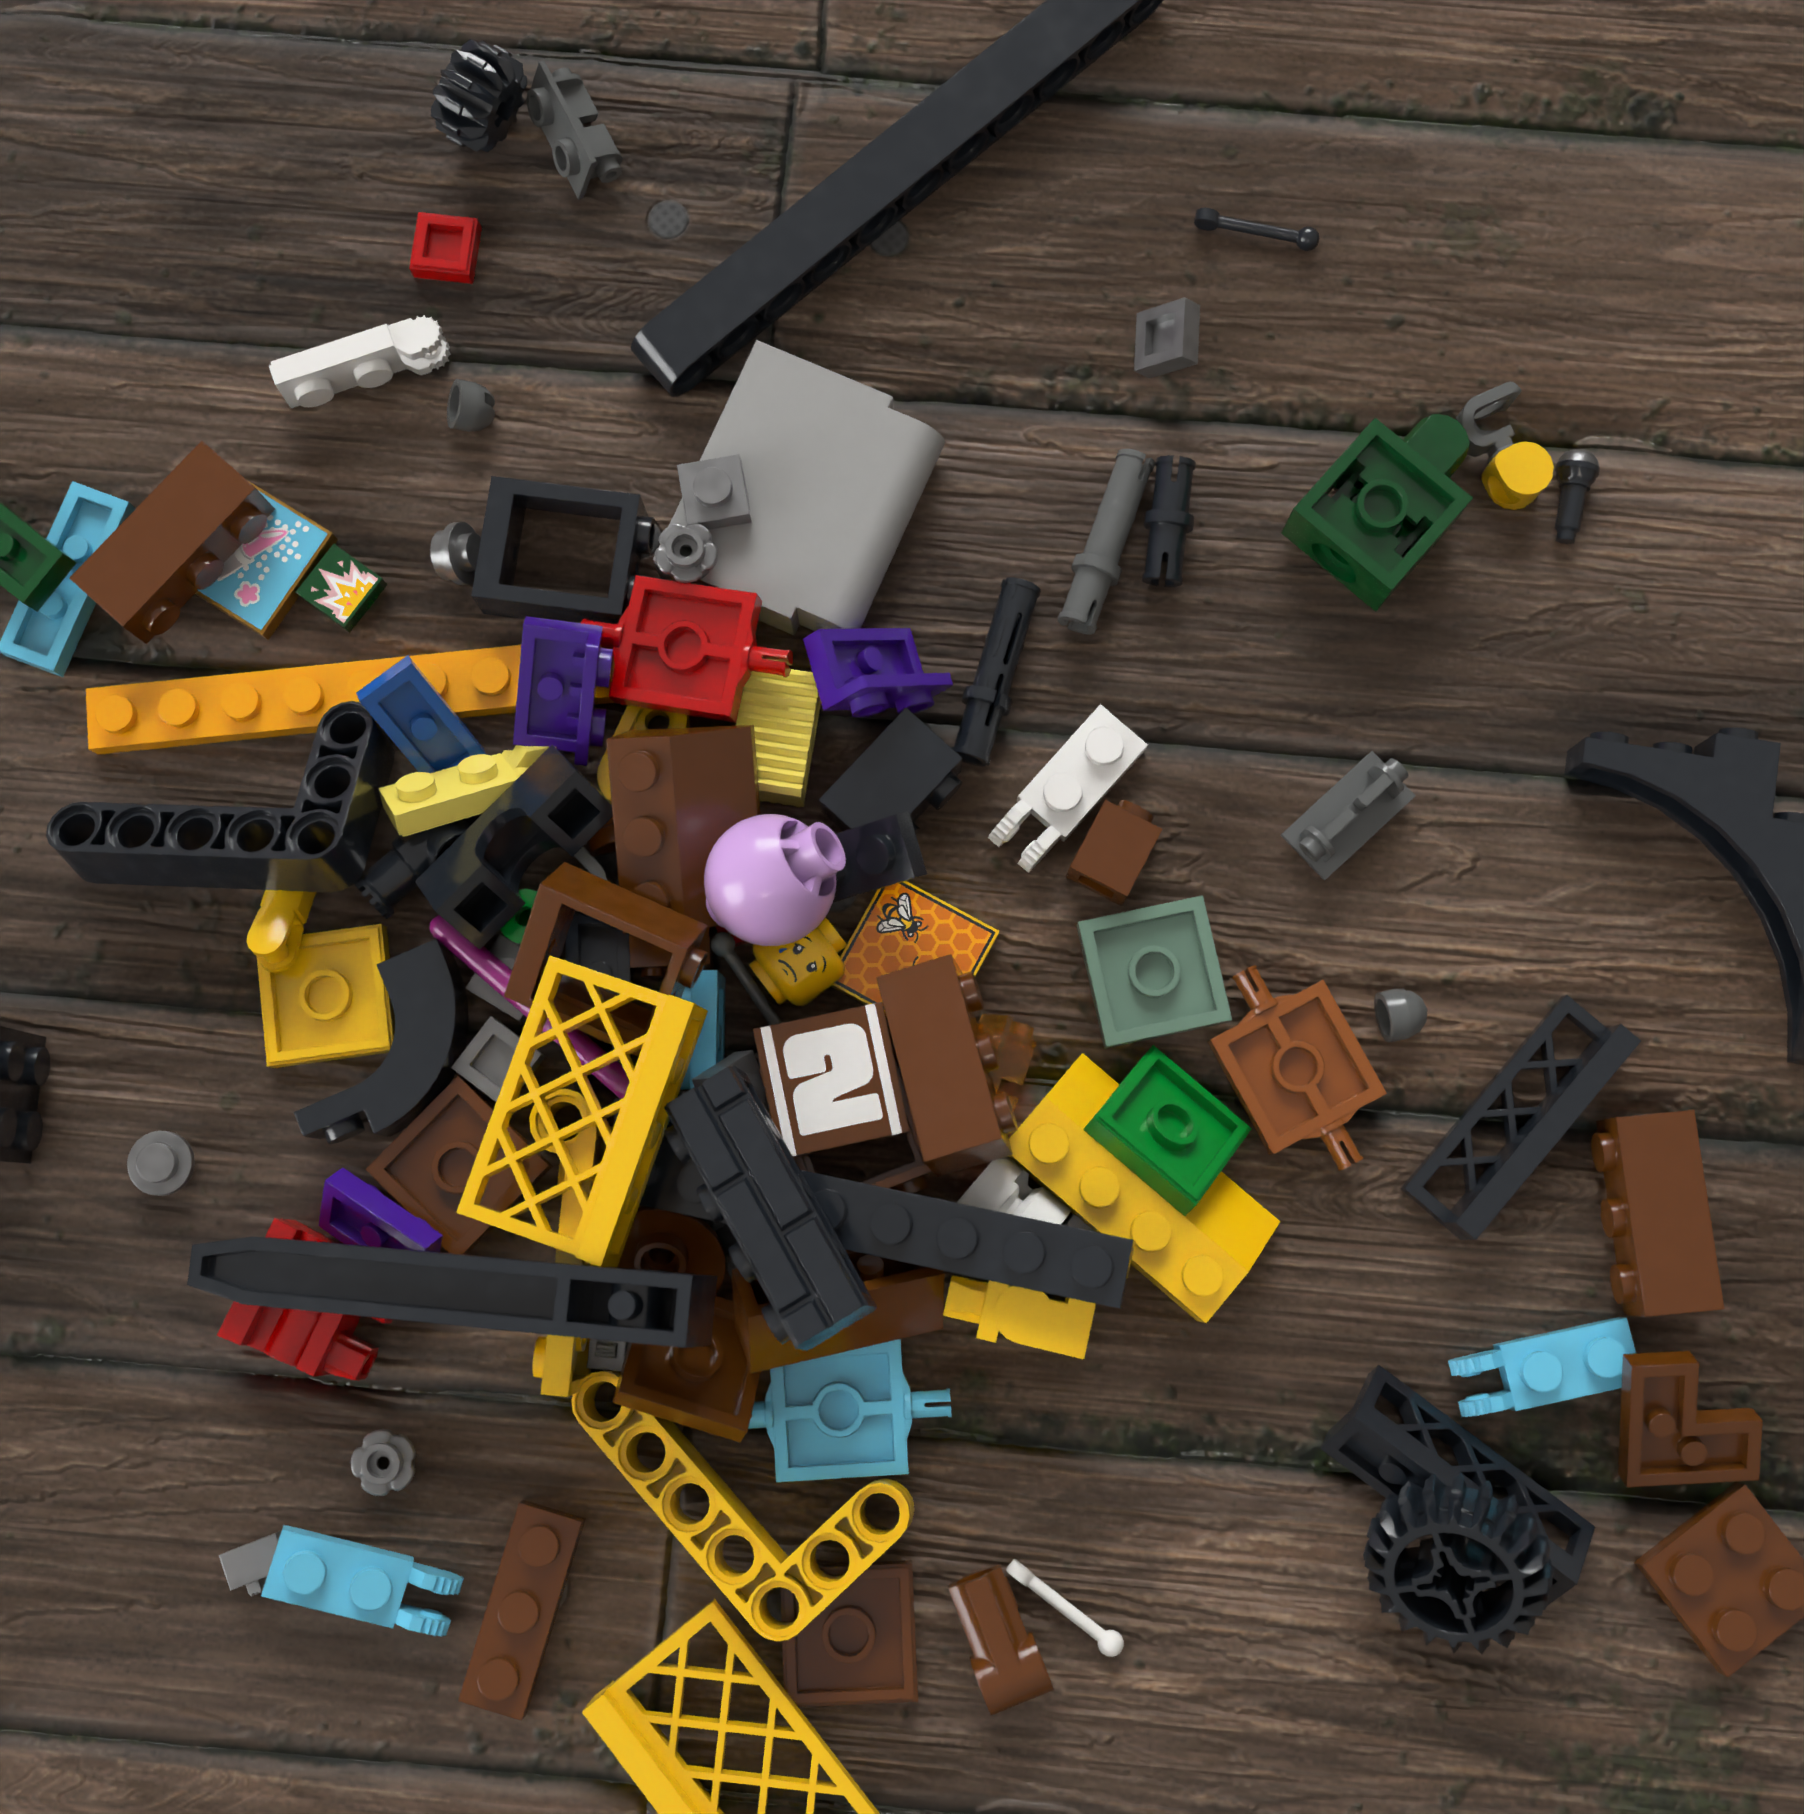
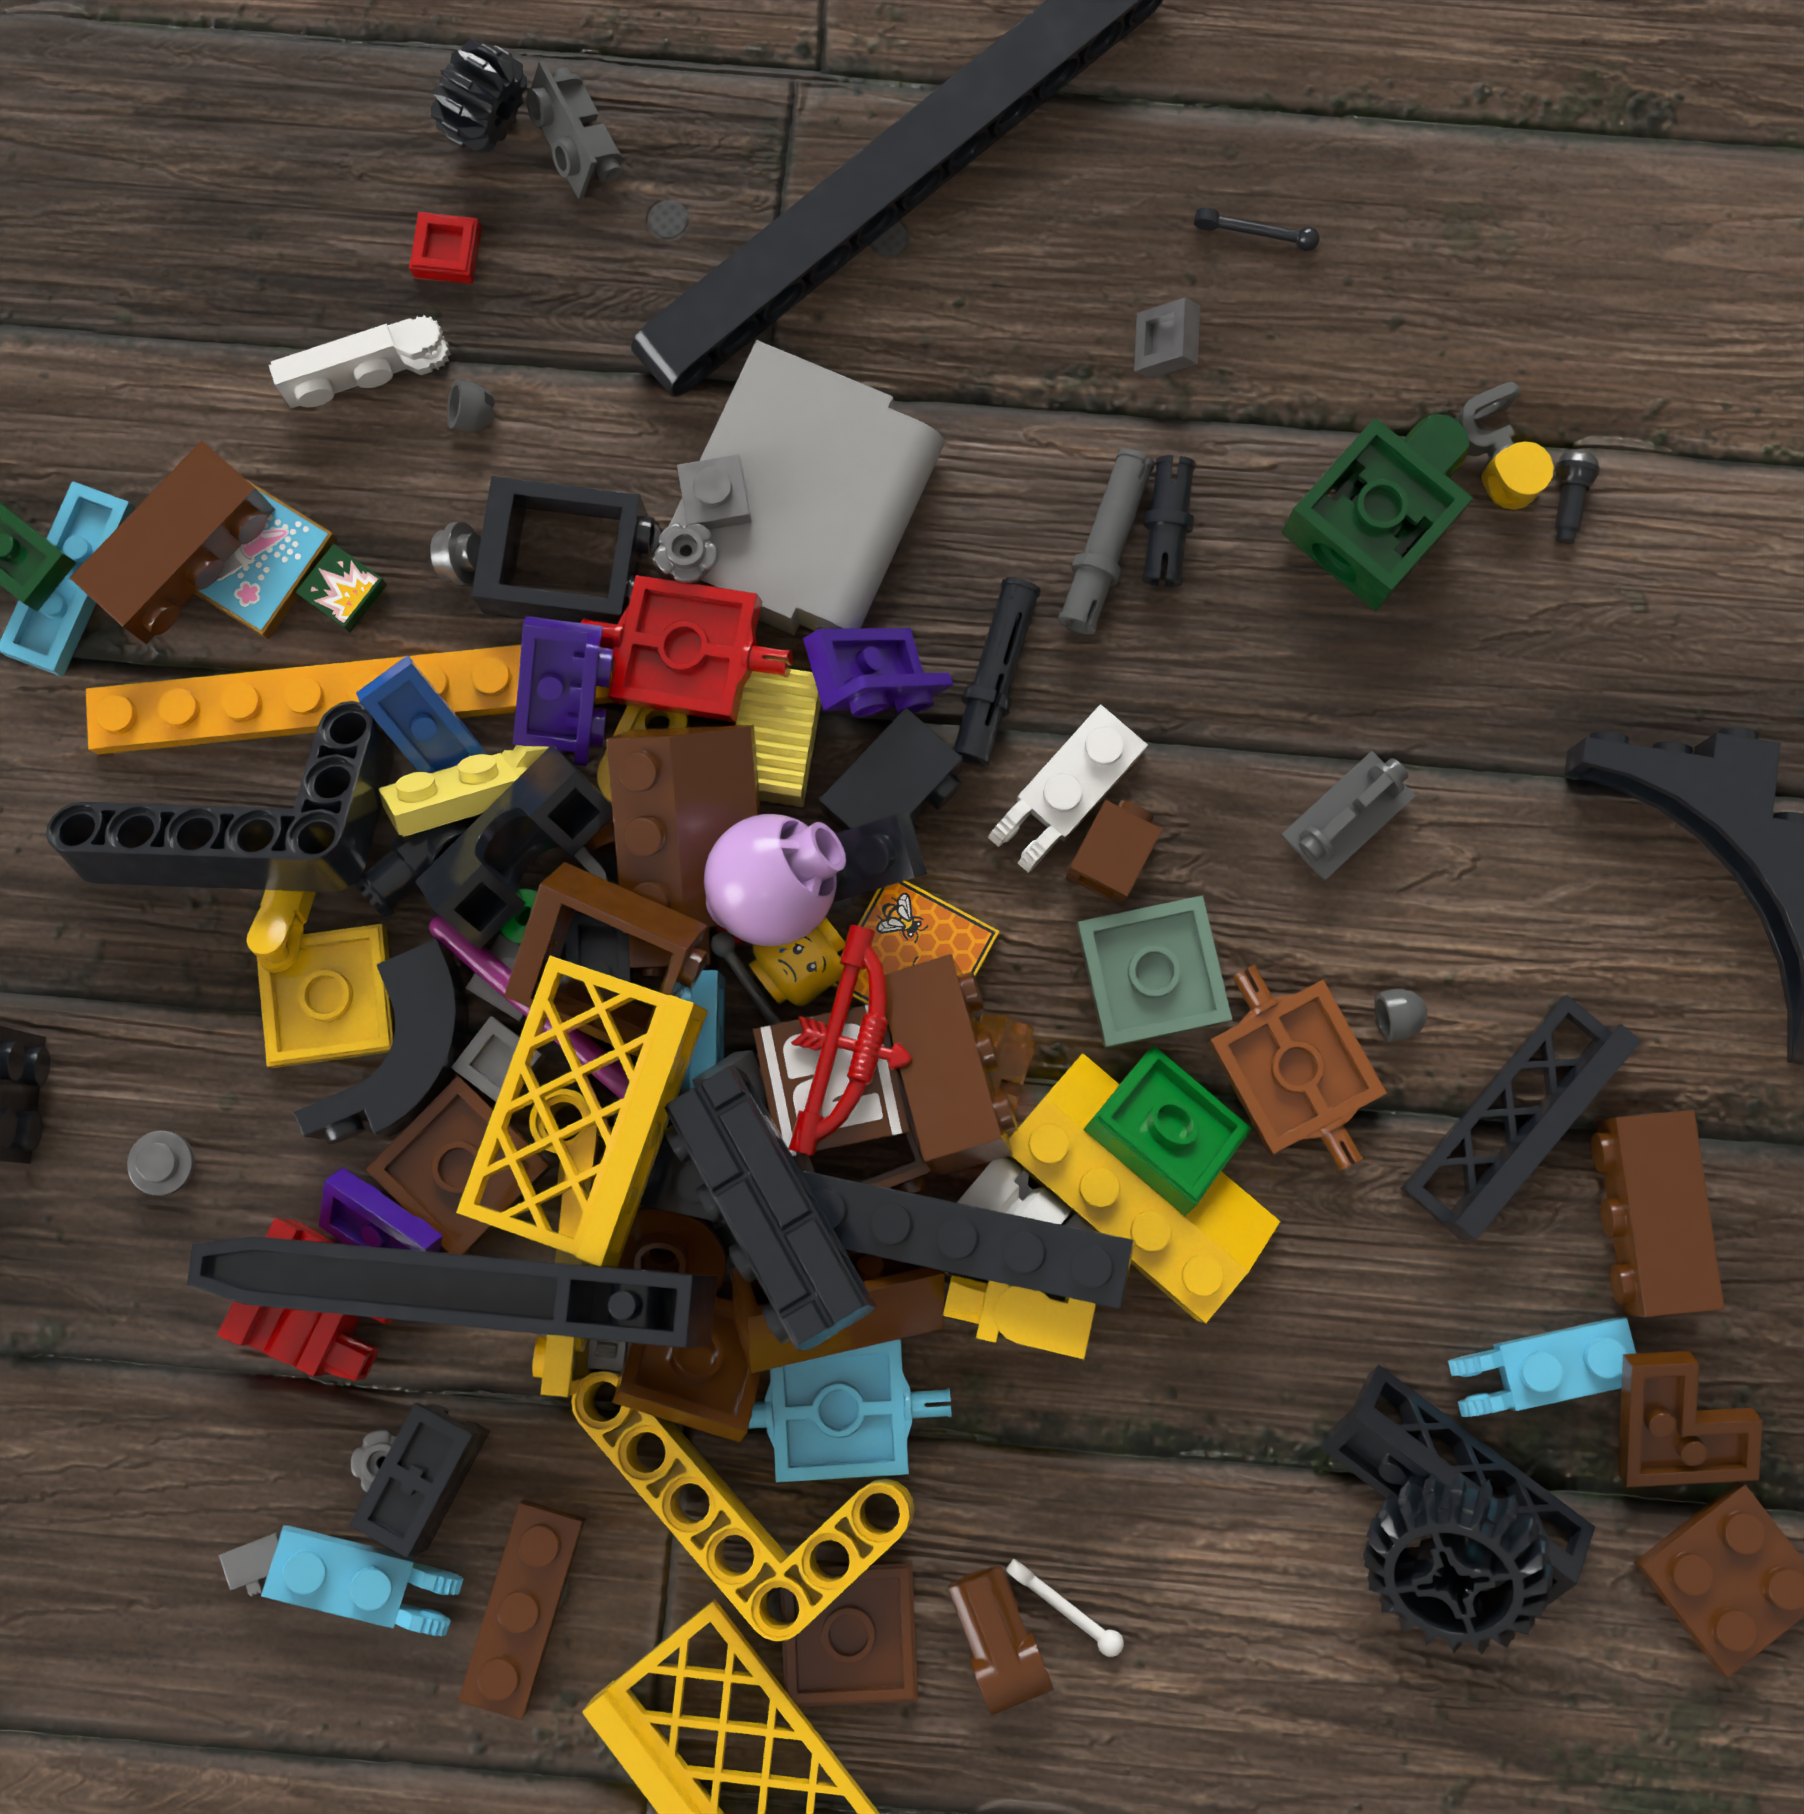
none -> black hinge [349,1403,490,1558]
none -> red piece [788,925,912,1156]

